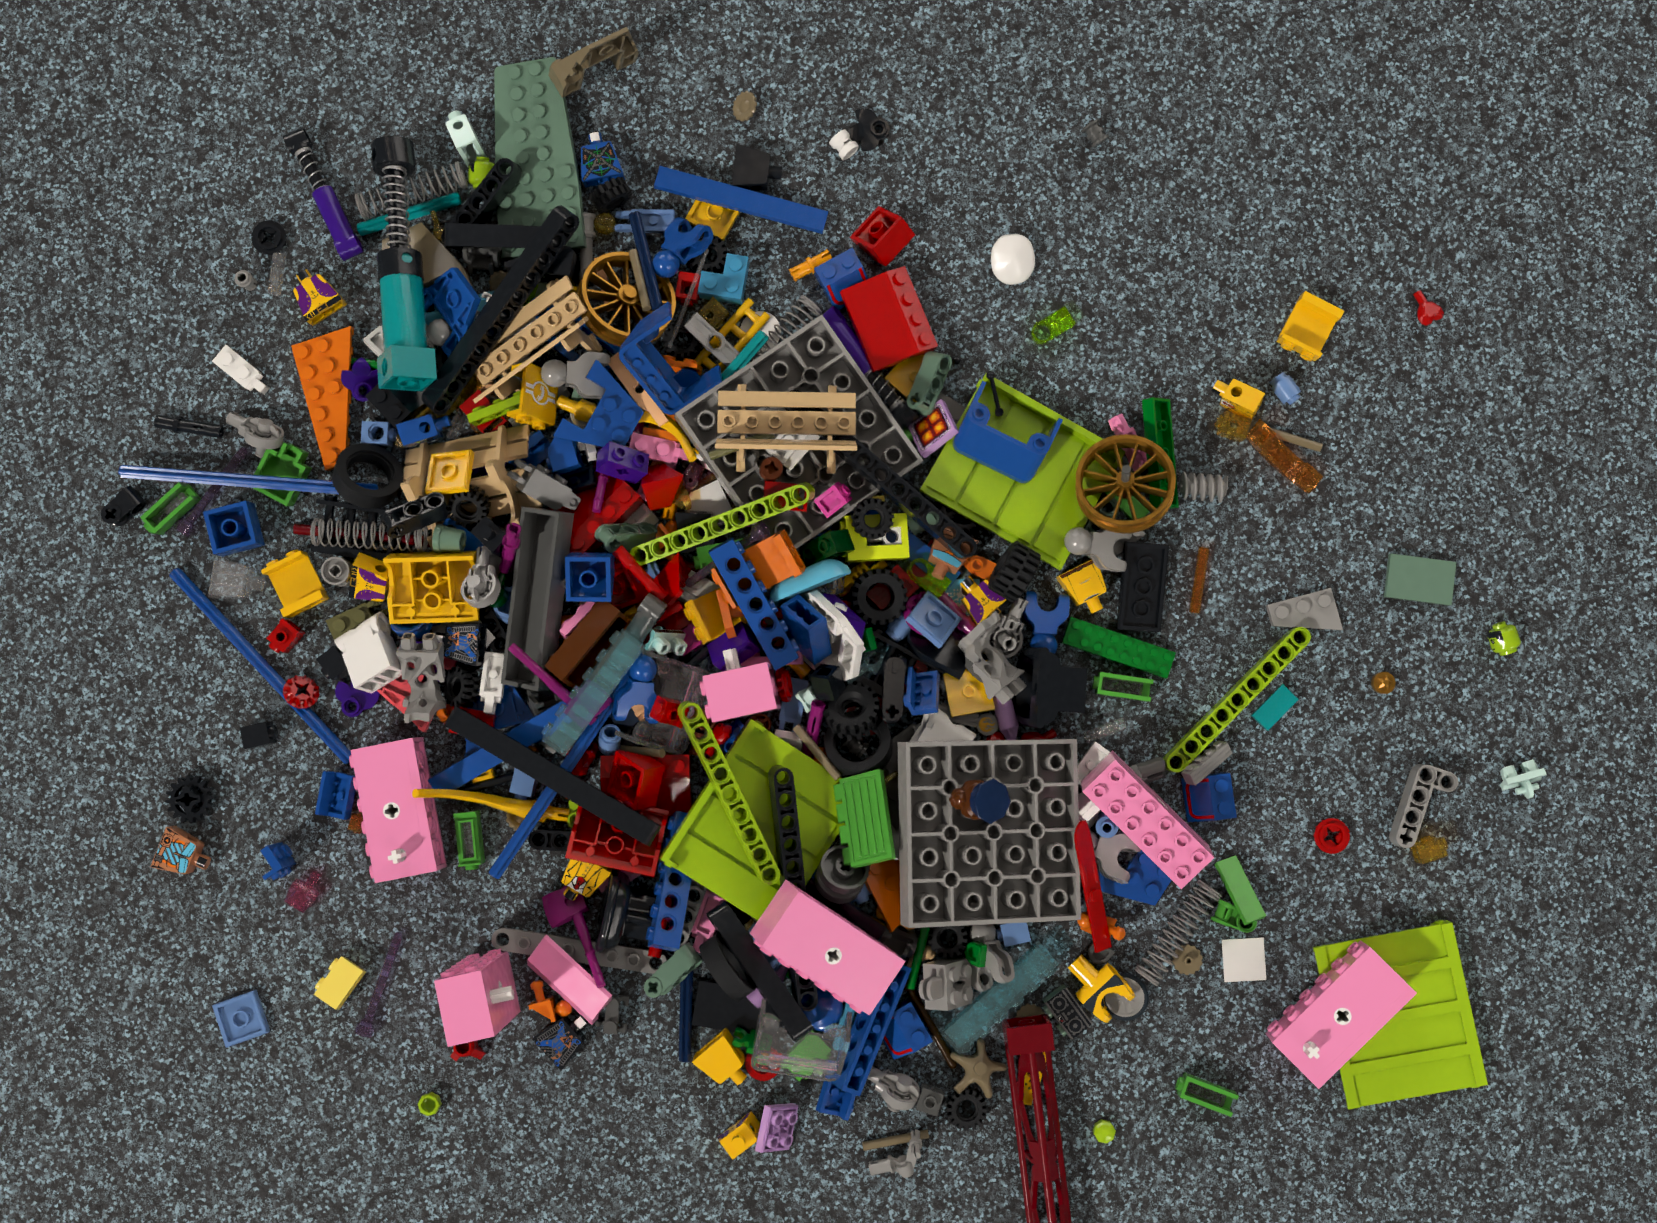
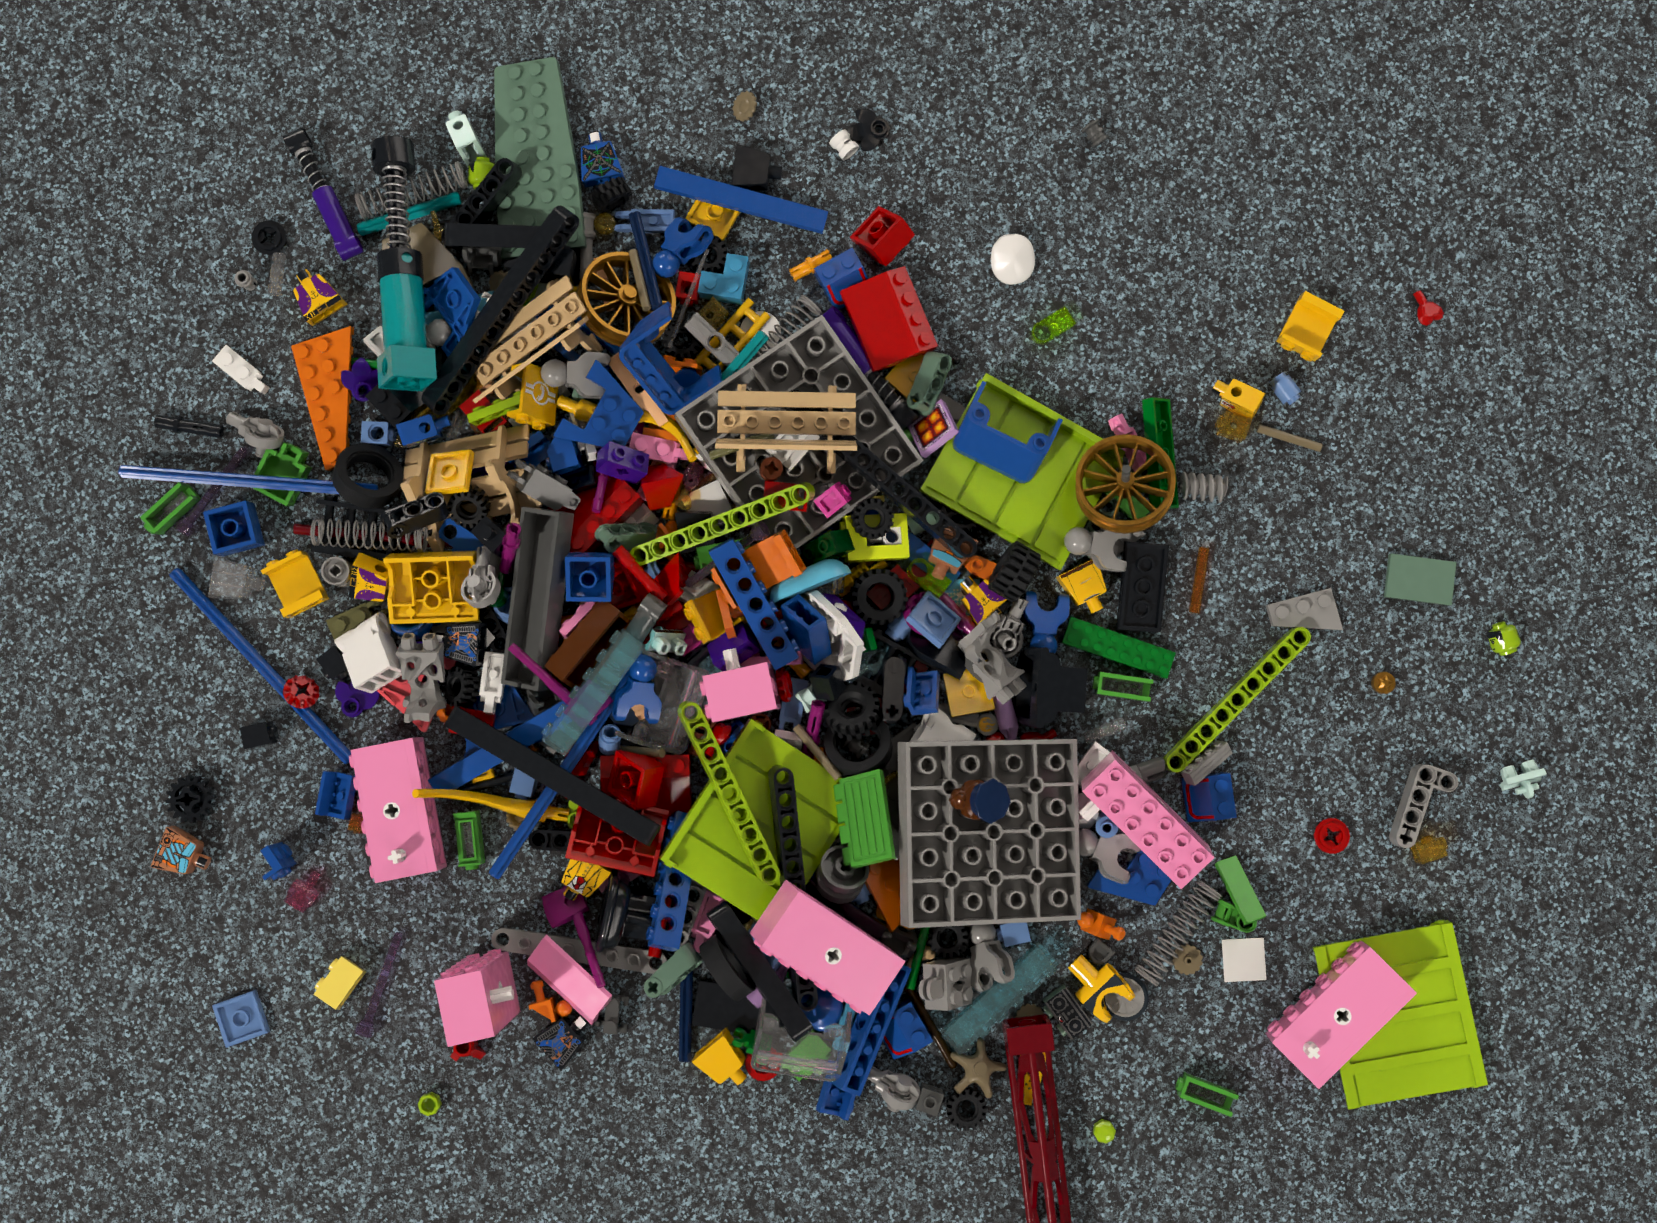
black piece [101,486,147,527] -> none
red brick [266,618,305,653] -> none
sand green piece [432,524,466,553] -> none
dark tan wedge [548,27,639,98] -> none
red brick [649,695,690,728] -> none
yellow torso [717,1111,761,1160] -> none
lavender tile [755,1103,798,1153] -> none
dark tan bar [862,1129,929,1151] -> none
light grey pin [869,1129,922,1178] -> none
green tile [965,941,987,968] -> none
black hinge [986,371,1004,416] -> none
red piece [1074,820,1112,953] -> none
clear orange slope [1245,419,1323,494] -> none
teal tile [1251,684,1299,731] -> none

